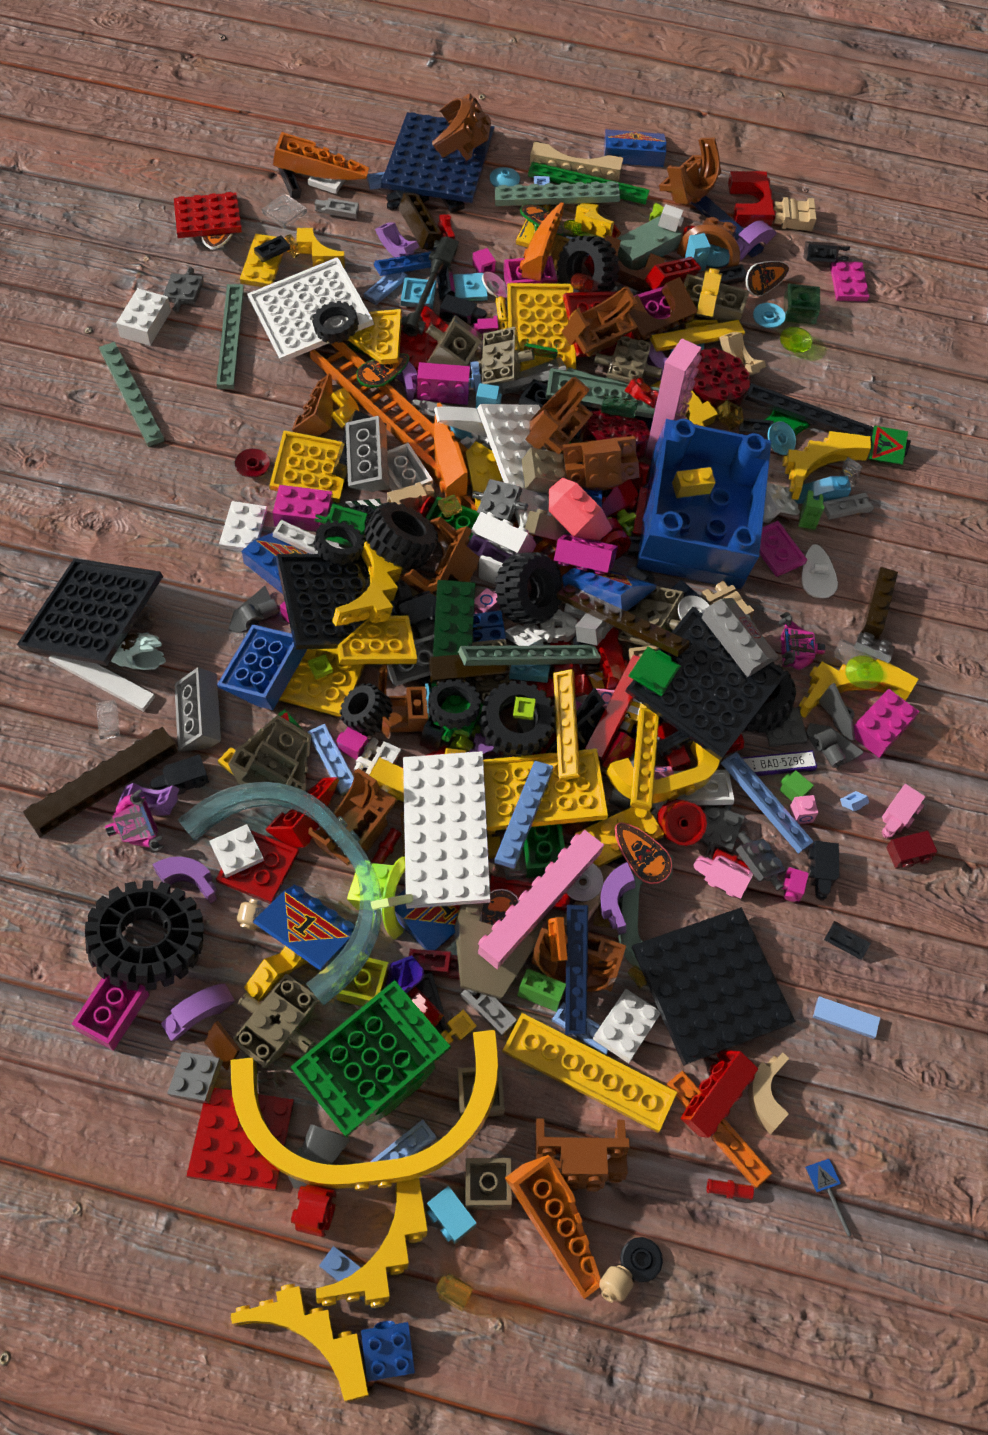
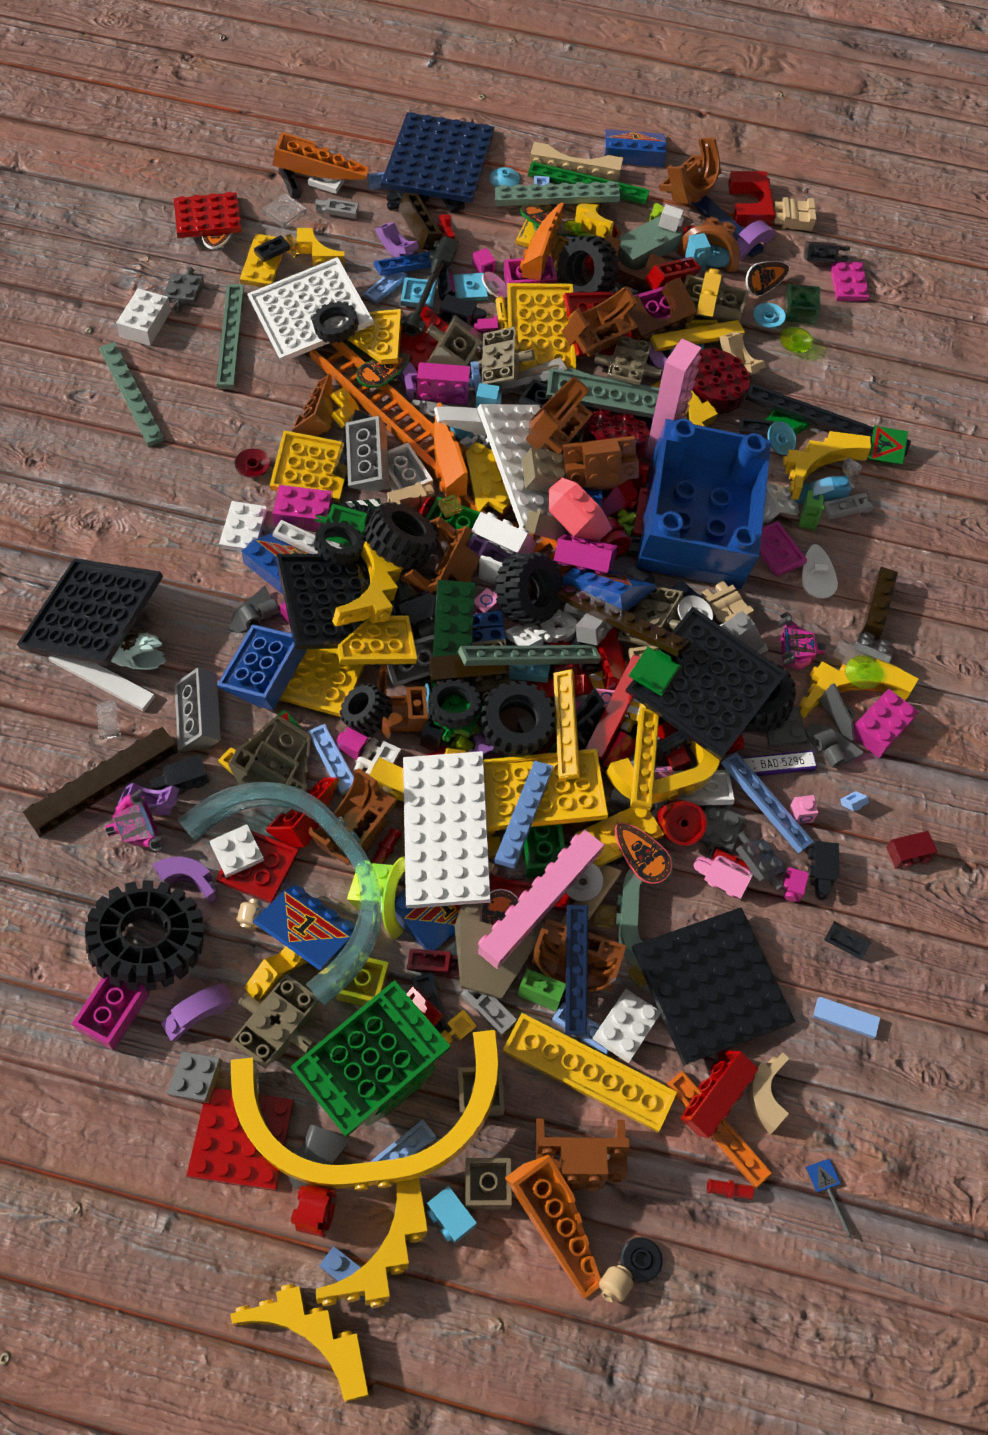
reddish brown piece [204,1021,241,1071] -> none
lime tile [308,654,333,679] -> none
blue plate [361,1321,415,1382] -> none
yellowish green tile [371,894,413,910] -> none
dark purple slope [385,955,424,993] -> none
dark orange piece [432,93,491,161] -> none
clear yellow brick [436,1273,474,1312] -> none
dark grey plate [472,479,528,522] -> none
lime tile [513,697,536,720] -> none
green piece [524,338,558,359] -> none
orange plate [547,917,568,962] -> none
clear red brick [571,273,594,292] -> none
clear green tile [600,394,638,419] -> none
medium lavender arch [601,862,635,935] -> none
red animal [625,378,659,408] -> none
yellow brick [672,467,716,498] -> none
light grey slope [702,598,778,677] -> none
clear yellow brick [716,400,743,430] -> none
black plate [719,265,747,285] -> none
bright green brick [779,770,814,801] -> none
bright pink hinge [882,784,925,839] -> none

